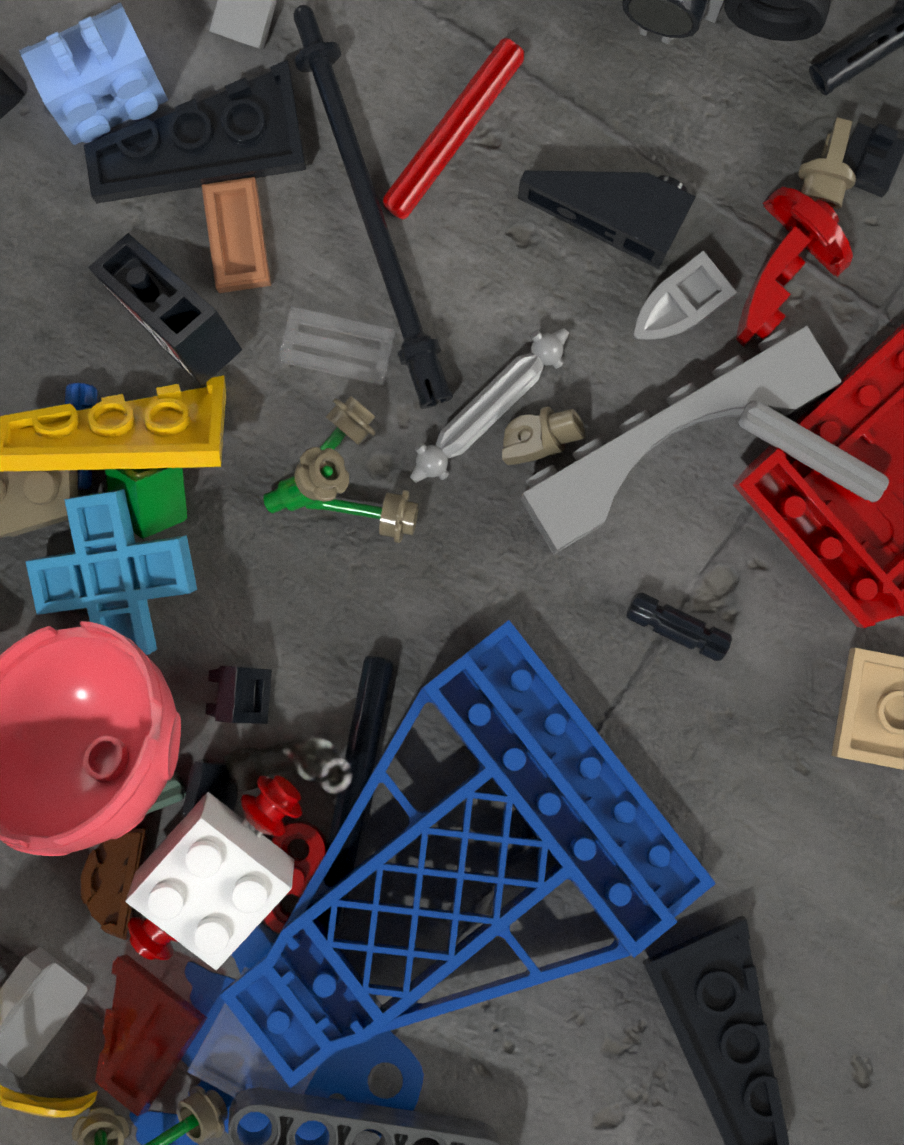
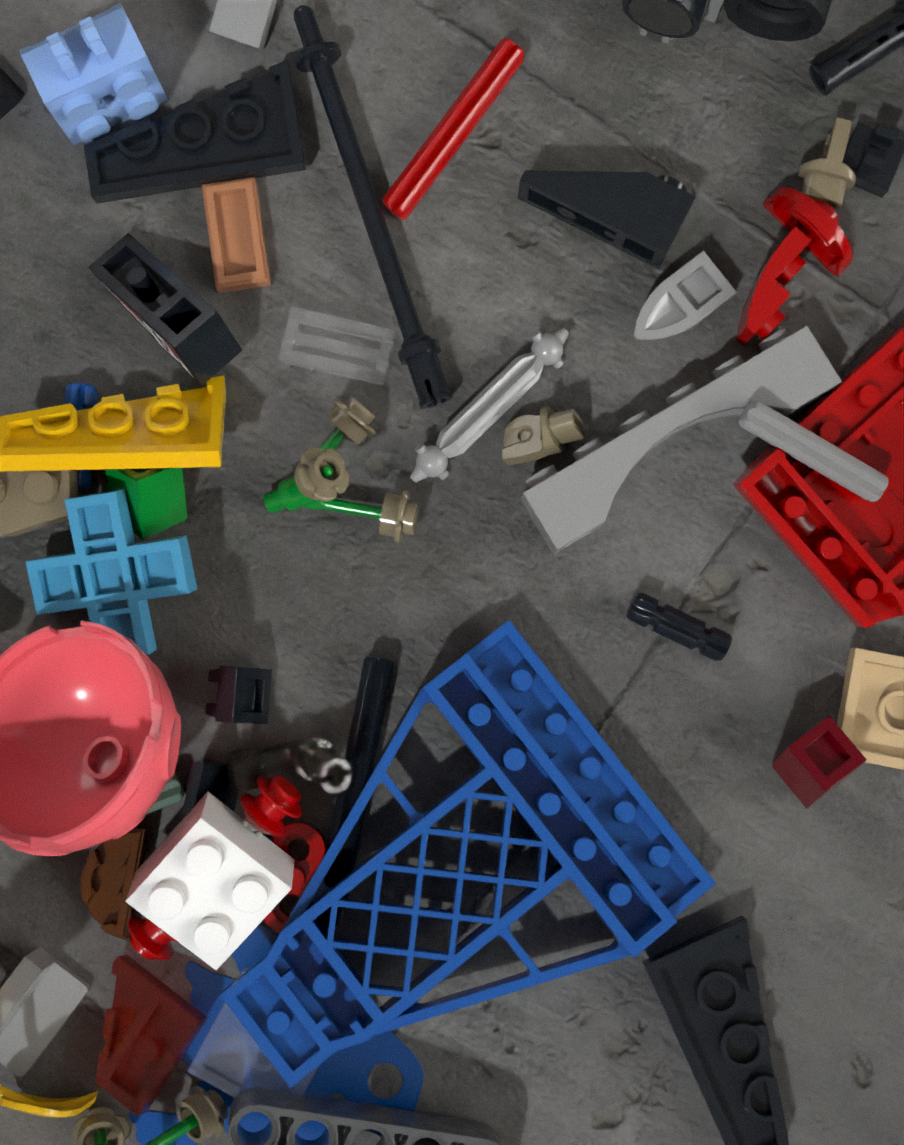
none -> dark red panel [772,716,867,809]

